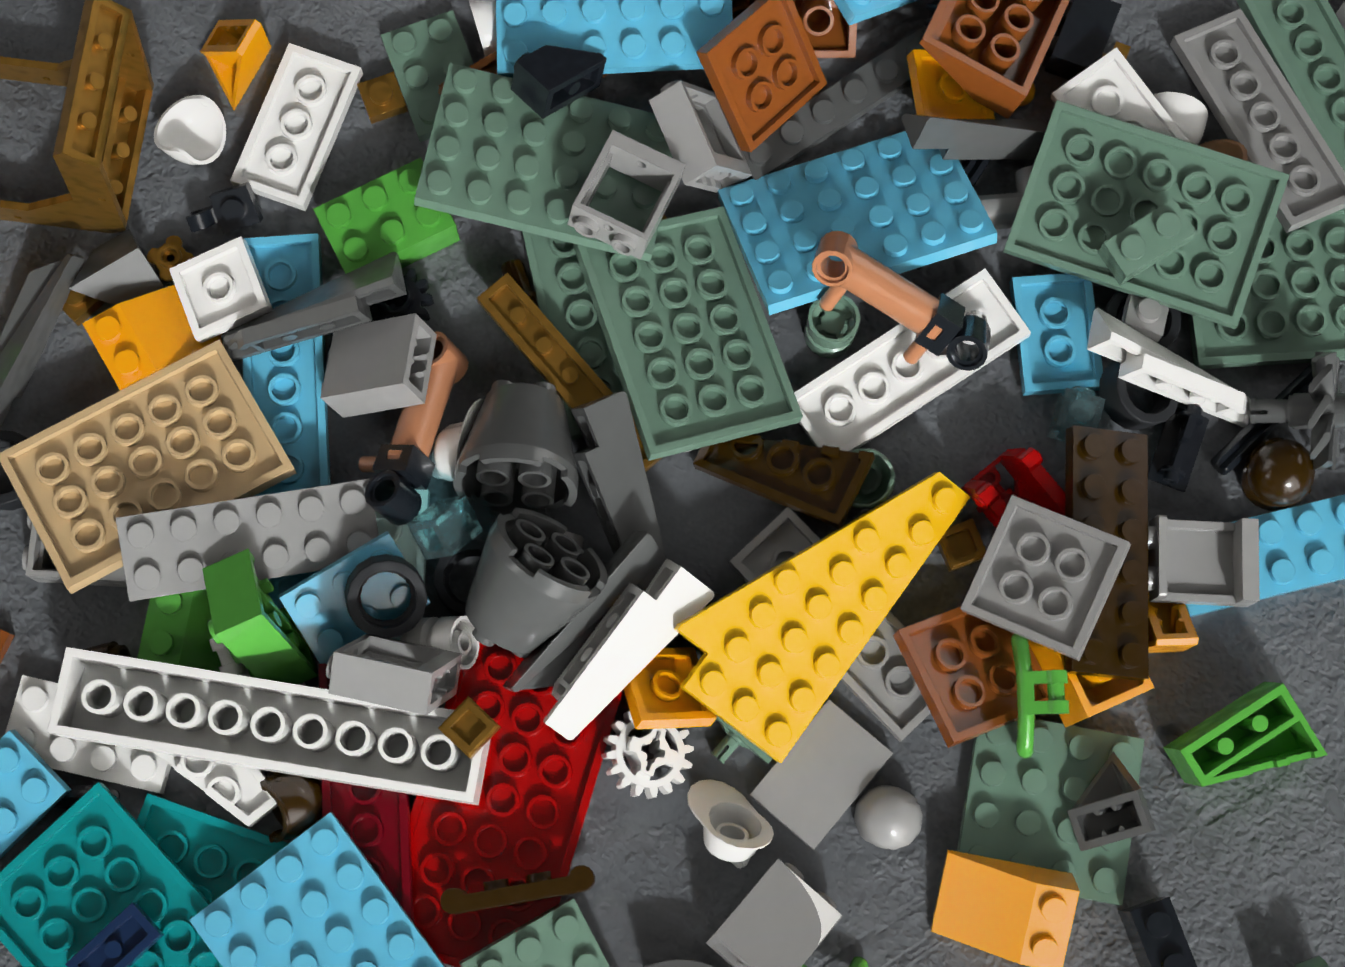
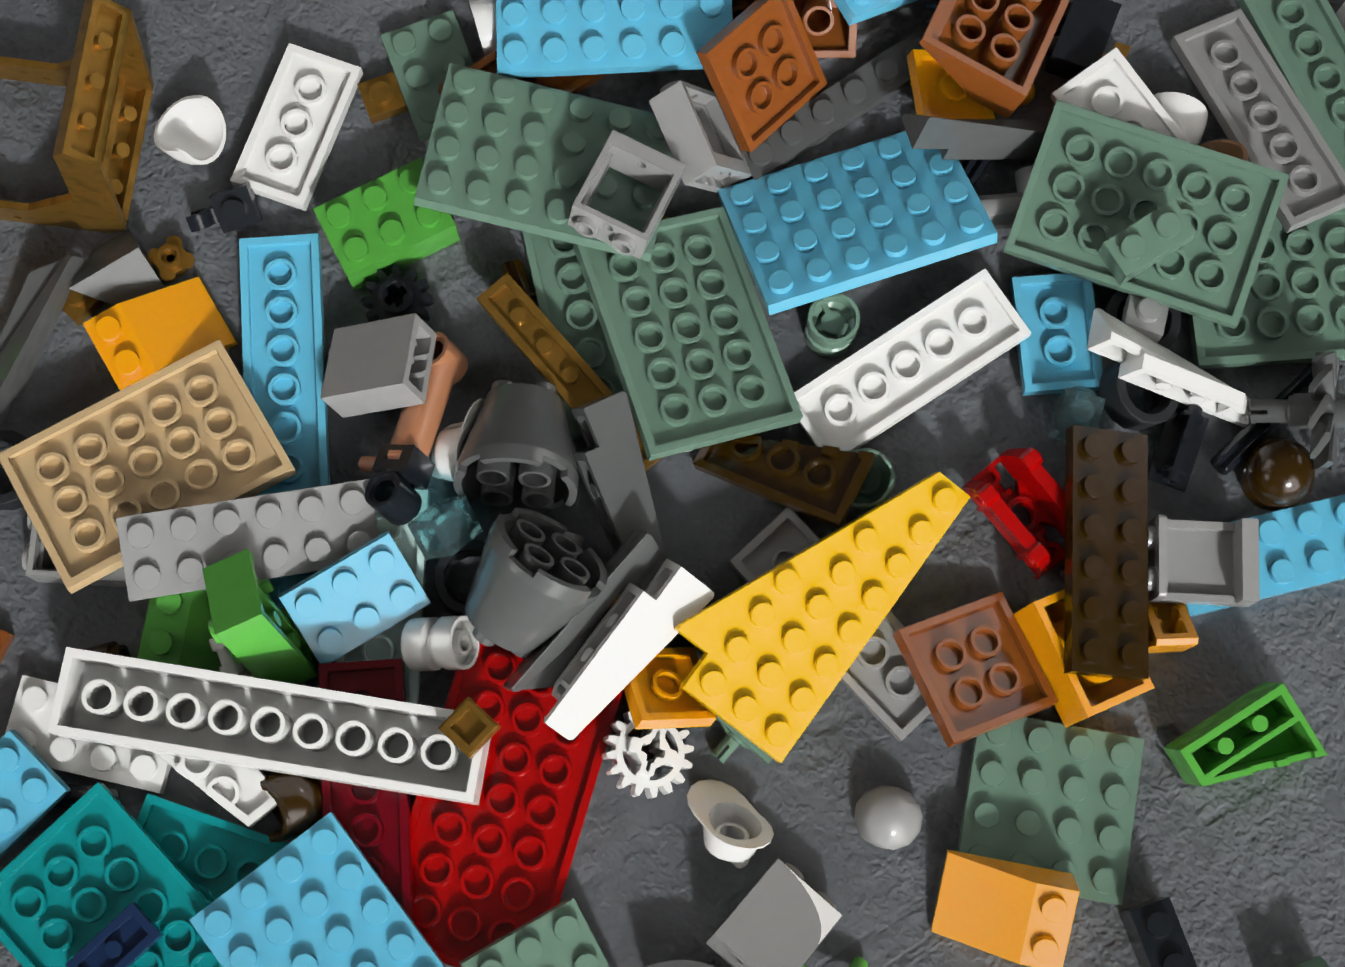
white plate [169,236,273,343] -> none
light orange slope [200,19,272,110] -> none
dark grey wedge [221,252,407,362] -> none
light grey window [326,634,462,715] -> none
black tyre [344,554,427,639] -> none
dark brown plate [440,865,595,914] -> none
black slope [511,45,607,119] -> none
light grey tile [749,700,893,850] -> none
nougat piece [812,231,991,371] -> none
pearl gold tile [937,518,986,572] -> none
light grey plate [960,495,1131,661] -> none
bright green piece [1011,634,1070,759] -> none
dark grey slope [1067,752,1156,851] -> none

